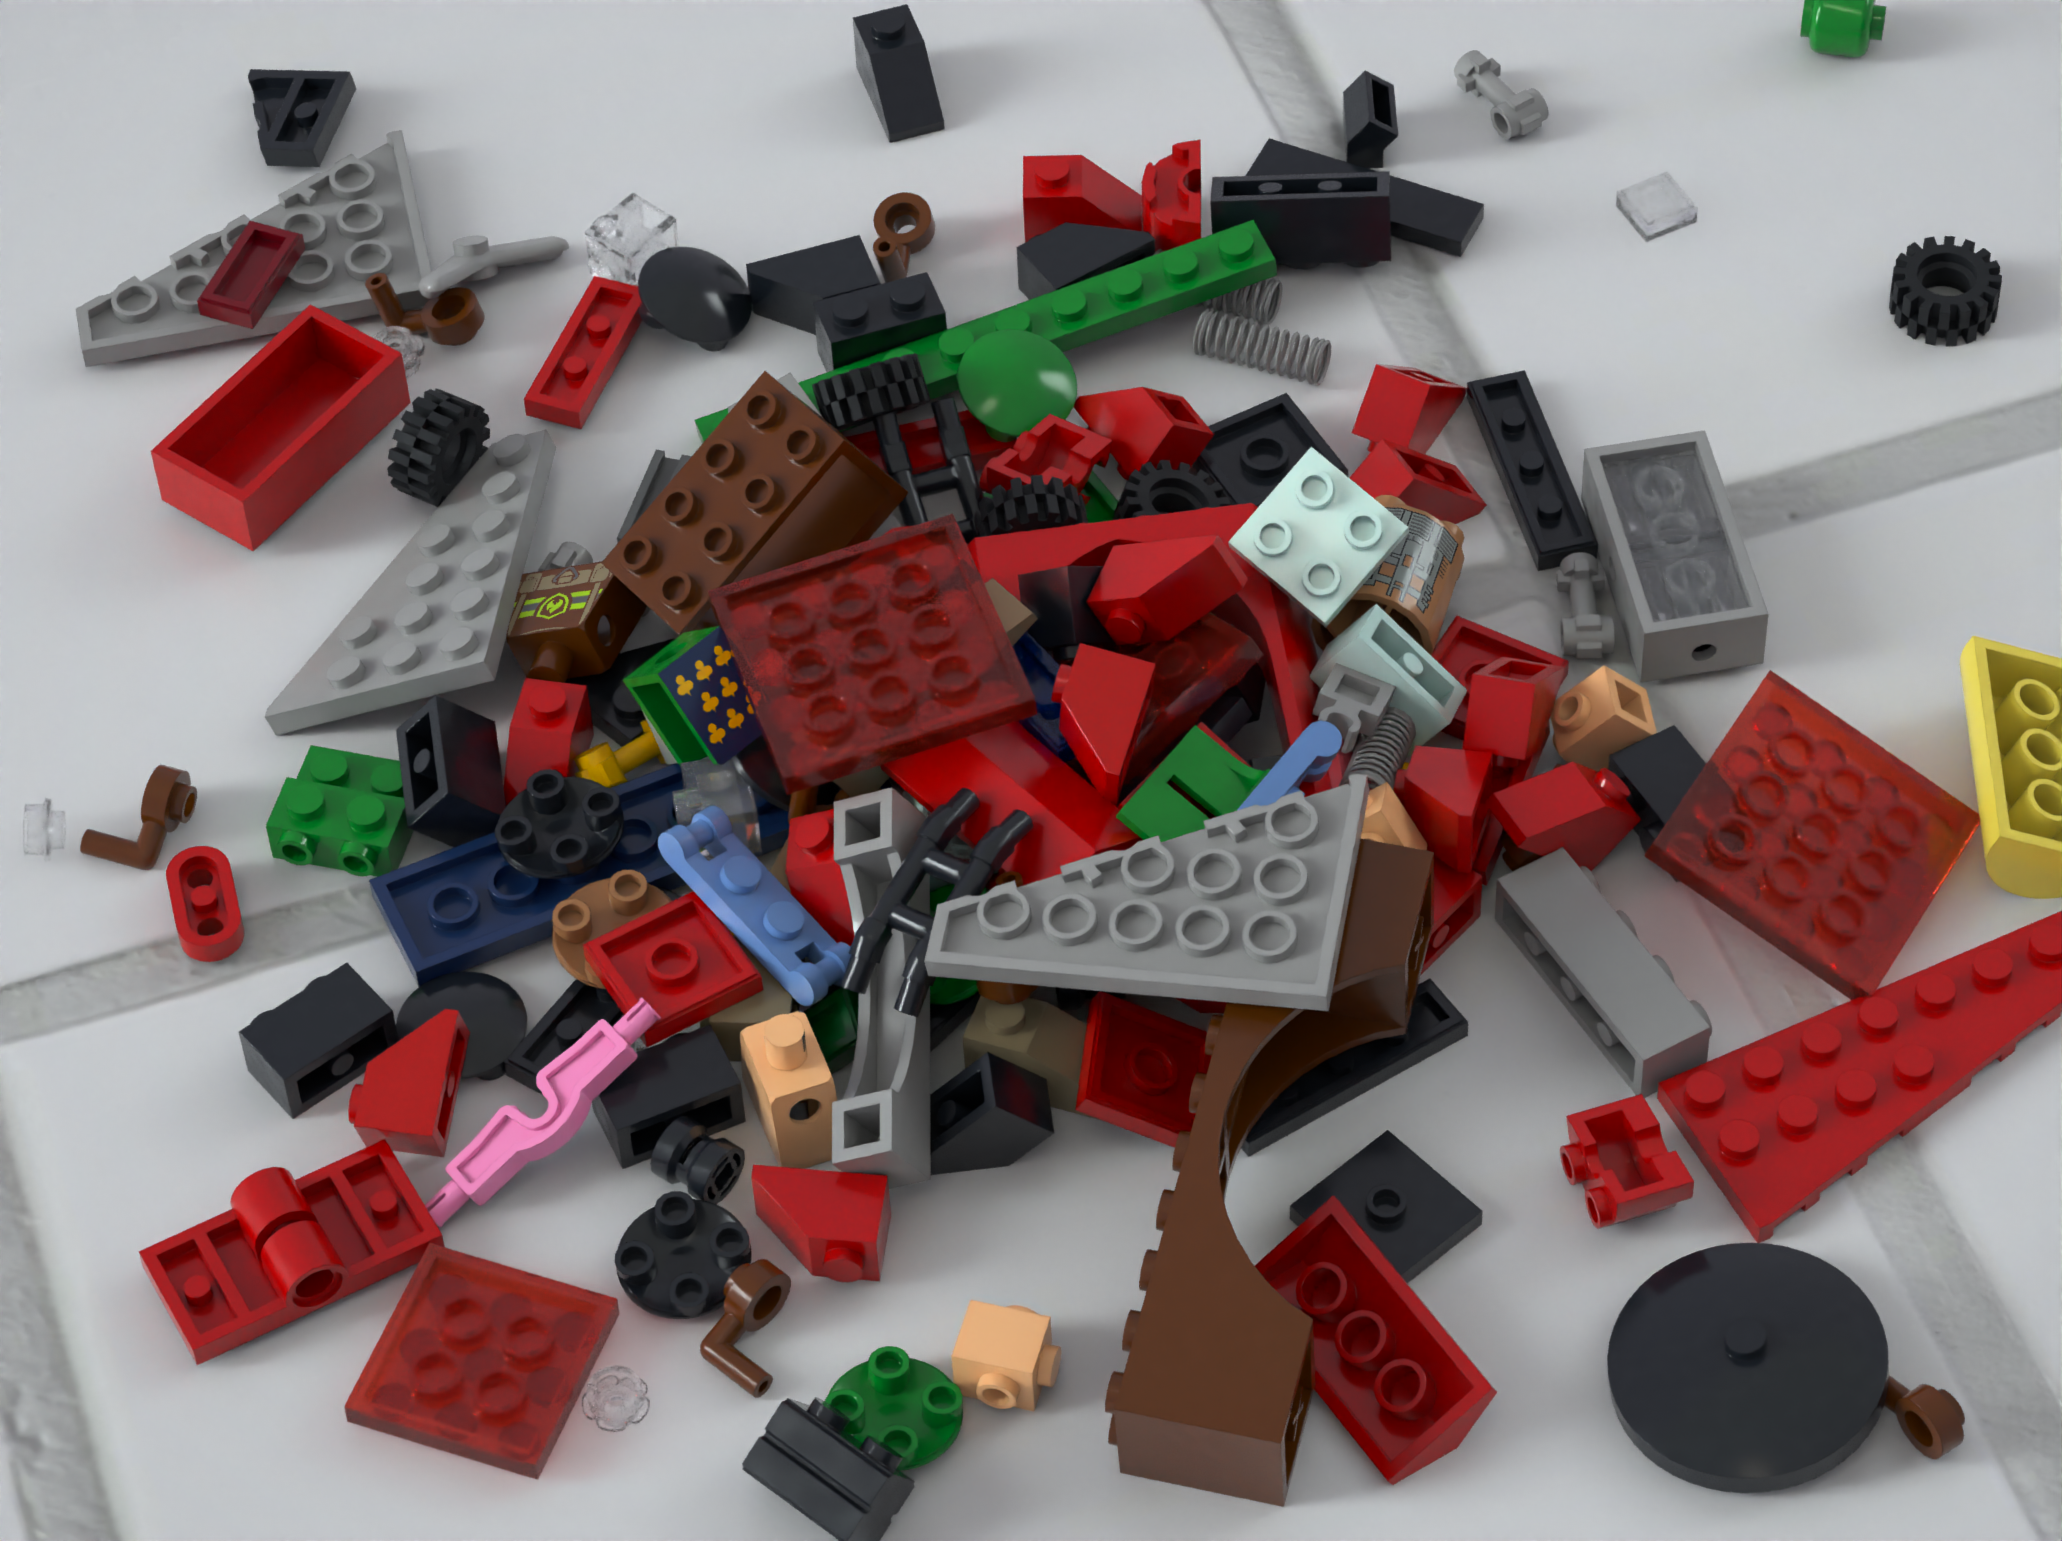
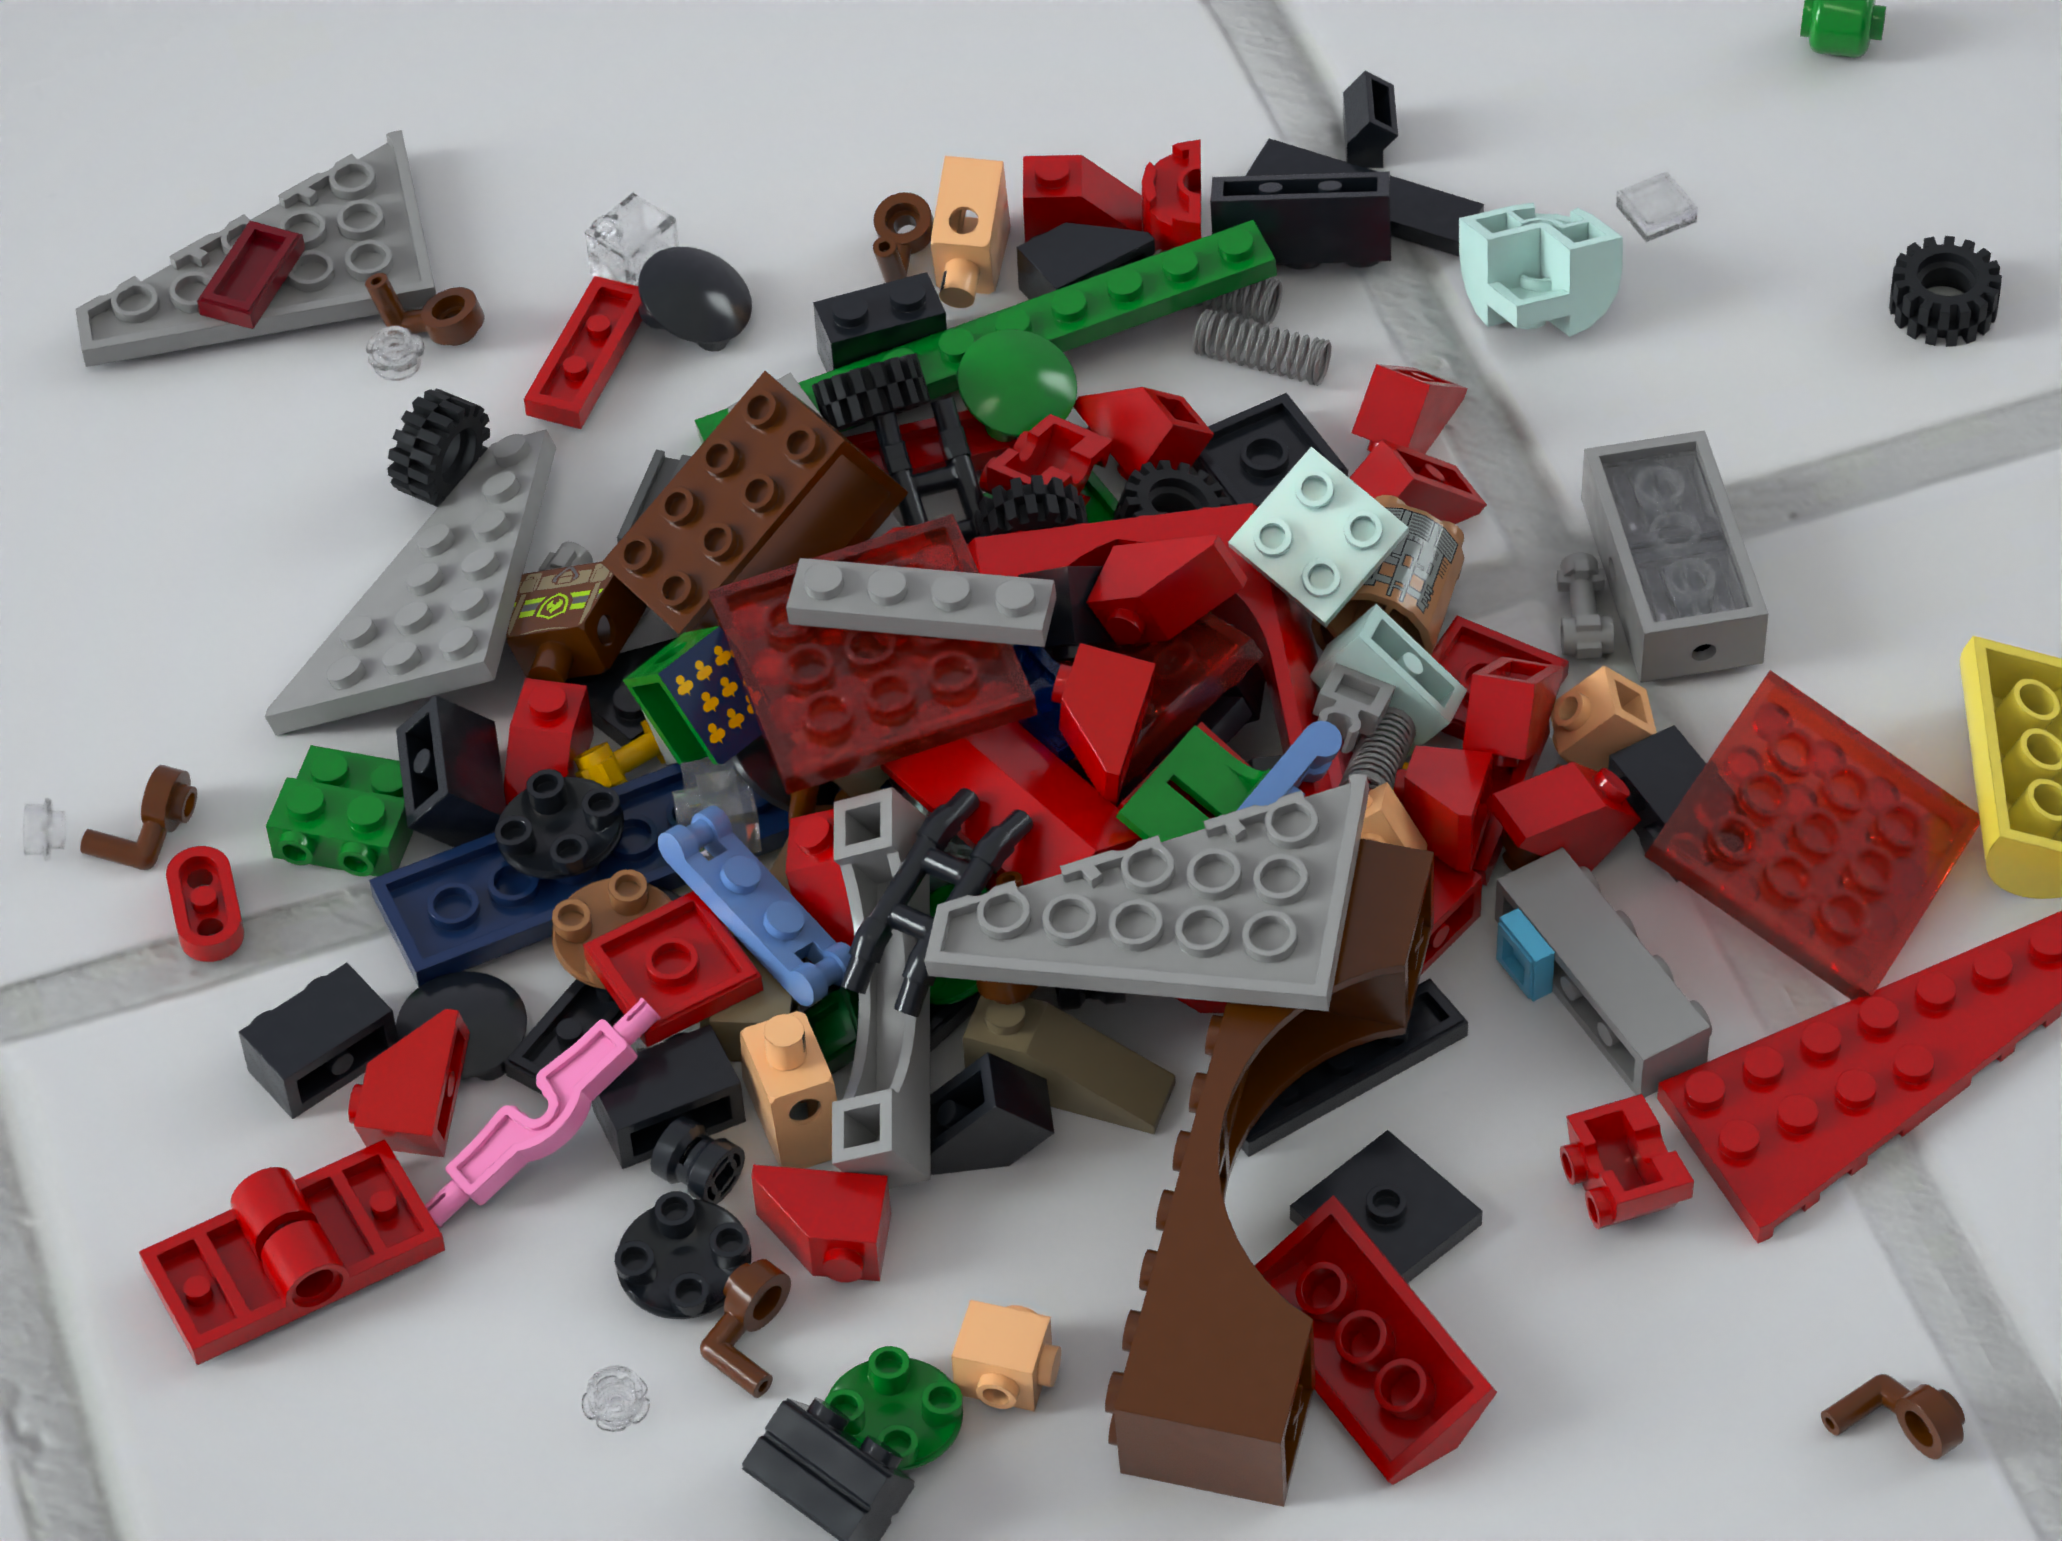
red piece [151,304,411,551] -> none
black wing [248,69,357,167] -> none
clear red plate [344,1243,620,1480] -> none
light grey piece [419,236,569,299] -> none
black slope [746,235,881,335] -> none
black slope [853,4,945,143] -> none
red tile [1075,991,1212,1148] -> none
light grey bar [1454,50,1549,139] -> none
black tile [1466,370,1598,571] -> none
black dish [1607,1243,1889,1493] -> none
none -> light grey plate [786,558,1057,647]
none -> light nougat torso [931,156,1011,308]
none -> light aqua brick [1459,203,1623,337]
none -> medium azure tile [1496,908,1555,1002]

